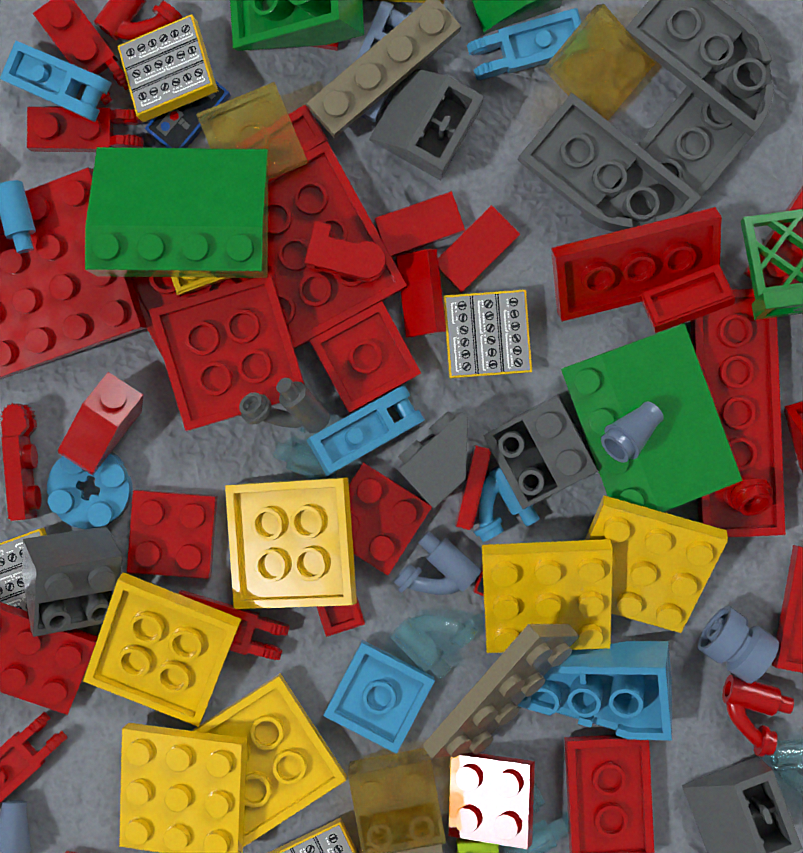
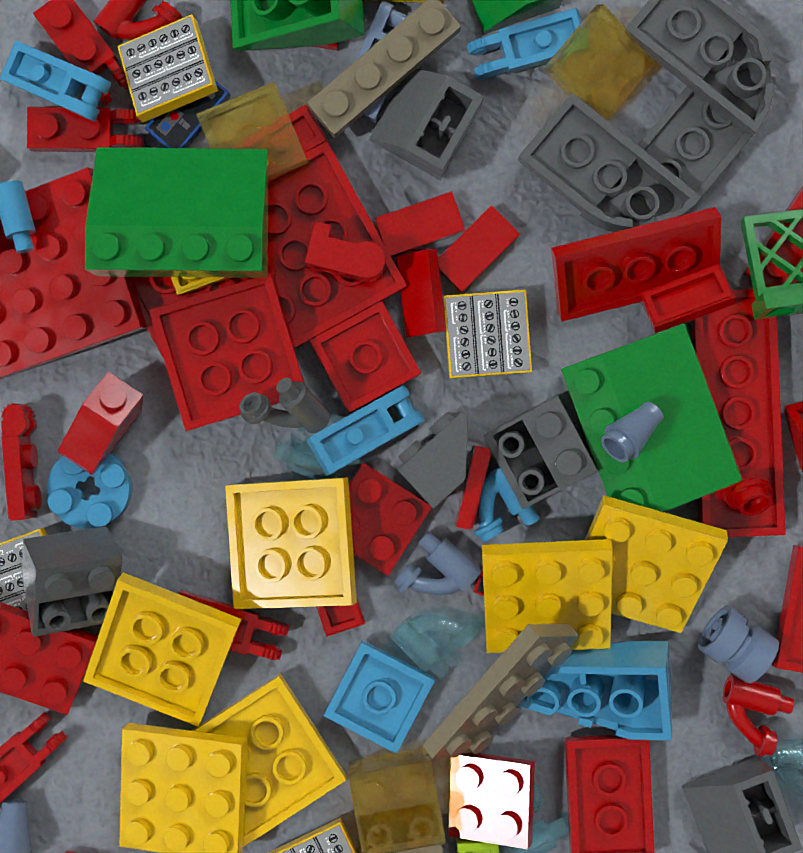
red plate [127,489,218,579] -> none

